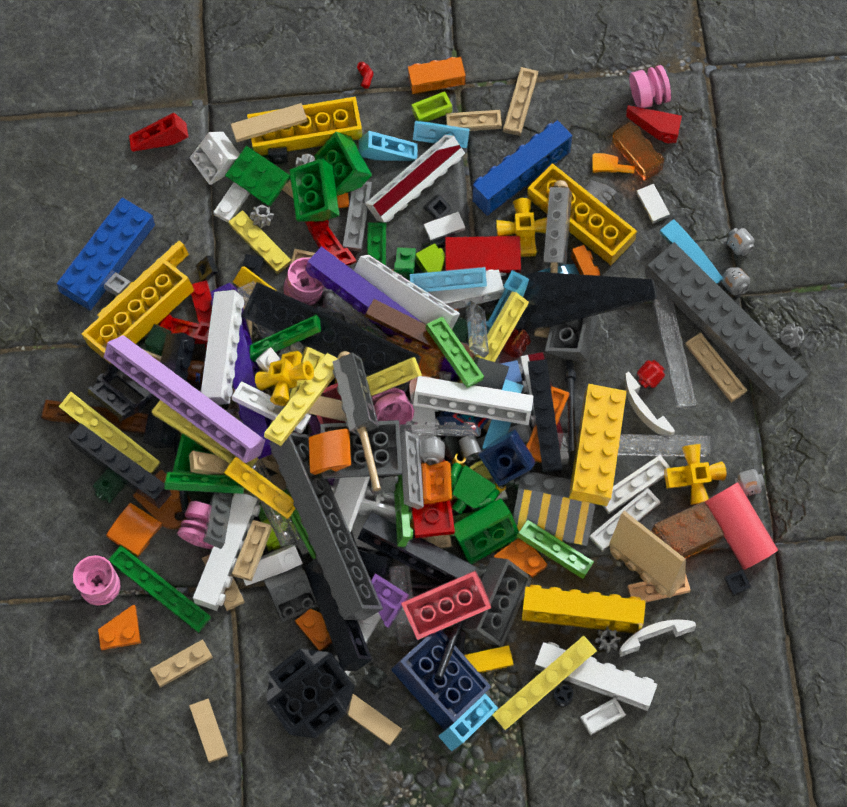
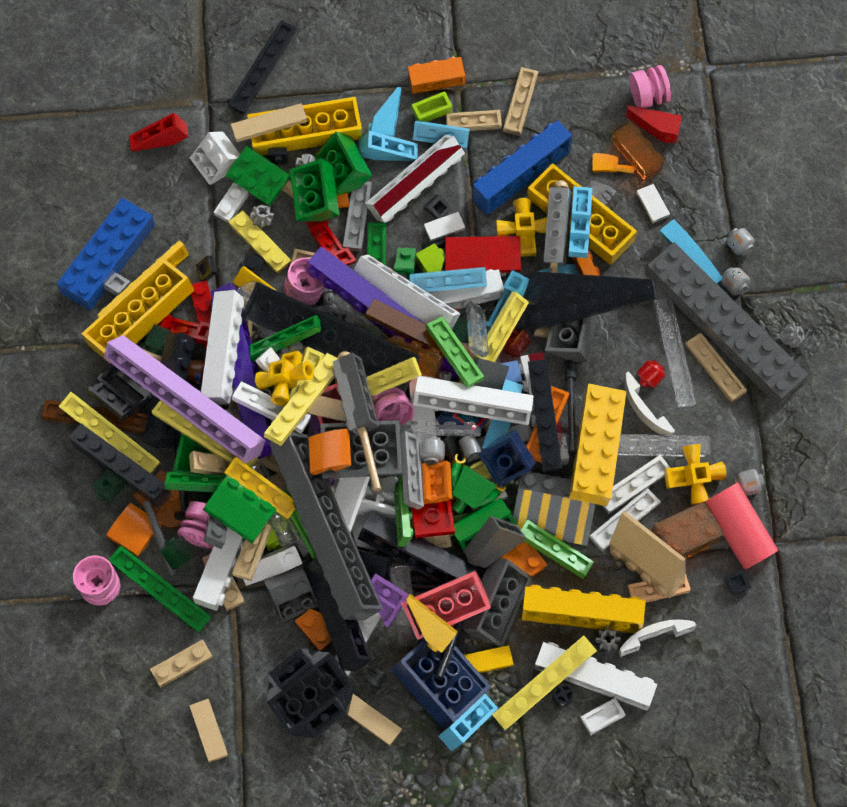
orange wing [98,605,141,650] -> none
red arm [357,62,374,89] -> none
none -> dark grey bar [143,501,177,577]
none -> clear green brick [160,536,195,570]
none -> green slope [203,476,277,543]
none -> black plate [228,20,297,115]
none -> medium azure slope [368,87,401,137]
none -> yellow slope [406,594,457,653]
none -> dark grey slope [463,516,526,568]
none -> medium azure slope [568,186,592,258]

